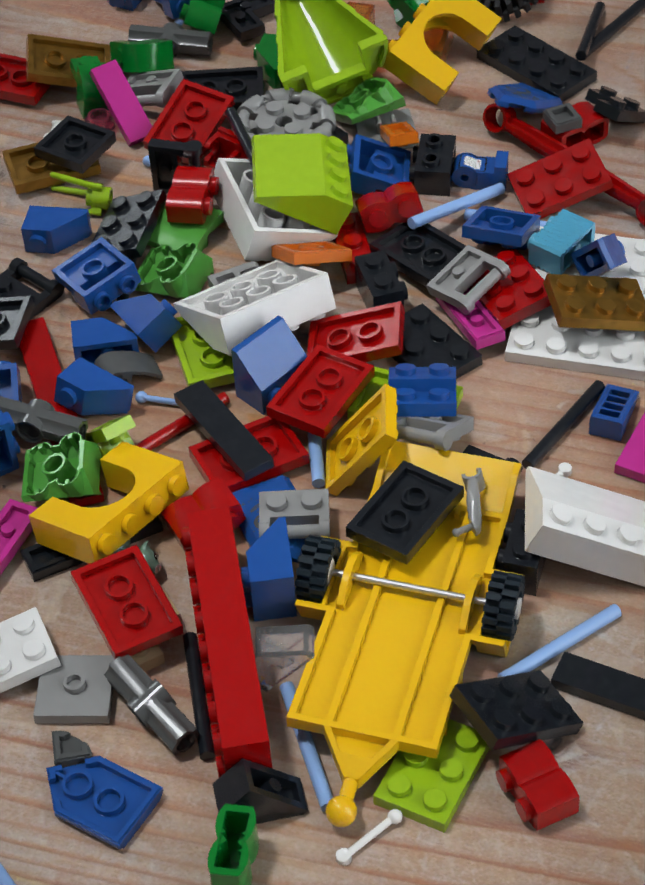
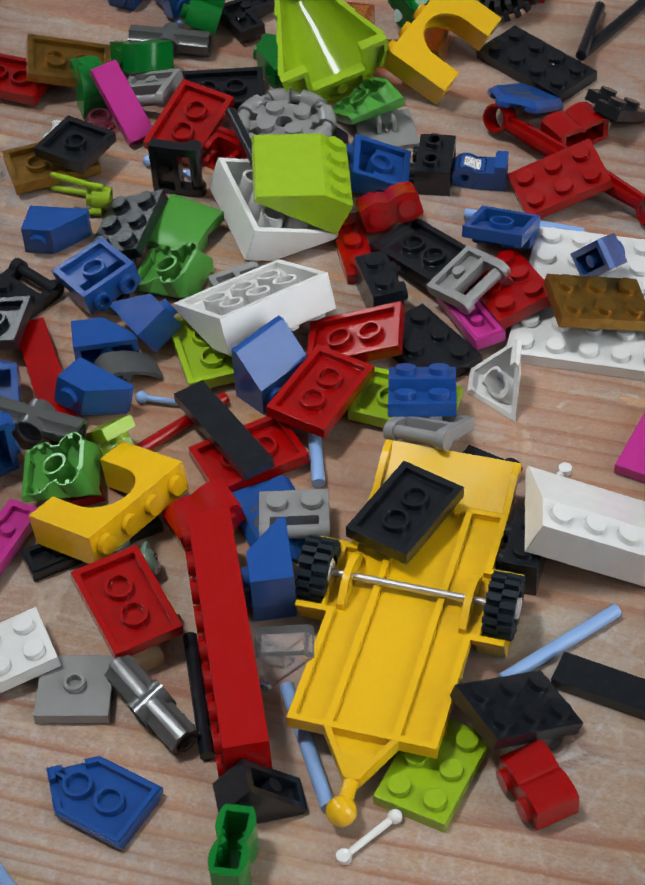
dark grey tile [52,731,93,768] -> none
red brick [165,165,219,224] -> none
orange plate [271,241,352,266] -> none
yellow plate [325,383,398,496] -> none
orange plate [379,122,419,147] -> none
light blue bar [407,182,505,229] -> none
light grey piece [452,468,486,537] -> none
black bar [522,380,605,469] -> none
medium azure brick [527,208,596,275] -> none
dark grey tile [543,103,583,135] -> none
blue slope [589,384,639,441] -> none
none -> white slope [467,339,522,423]

